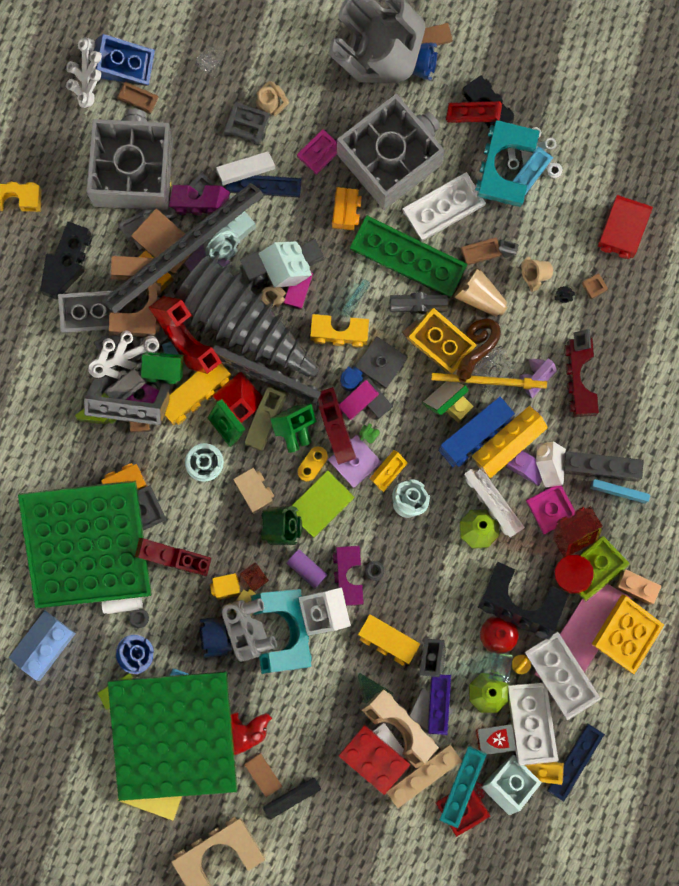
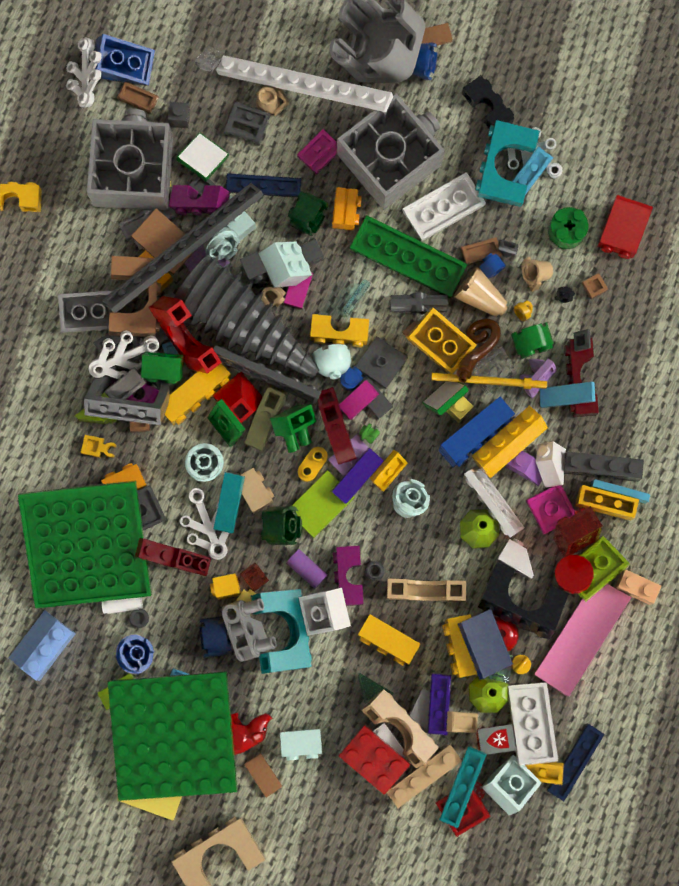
black brick [40,222,93,300] -> none
white tile [216,151,275,185] -> none
black slope [263,777,321,819] -> none
dark grey slope [420,638,446,677] -> none
red tile [446,101,502,123] -> none
white plate [525,632,601,720] -> none
yellow plate [591,594,664,674] -> none
none -> yellow plate [81,435,117,458]
none -> dark grey brick [168,102,190,128]
none -> white tile [176,133,229,182]
none -> white plant [180,488,229,560]
none -> teal tile [213,472,245,533]
none -> white plate [216,55,393,112]
none -> light aqua brick [280,729,322,761]
none -> dark green brick [288,191,328,236]
none -> light aqua cylinder [312,344,351,379]
none -> dark purple tile [331,448,383,504]
none -> tan arch [386,579,466,602]
none -> yellow brick [442,614,477,678]
none -> tan tile [447,711,478,733]
none -> dark blue tile [458,609,513,680]
none -> blue plate [479,253,506,278]
none -> white slope [496,538,534,580]
none -> green brick [511,322,554,359]
none -> yellow tile [514,301,533,321]
none -> medium azure tile [540,382,595,408]
none -> green brick [548,207,589,249]
none -> yellow brick [575,485,639,521]

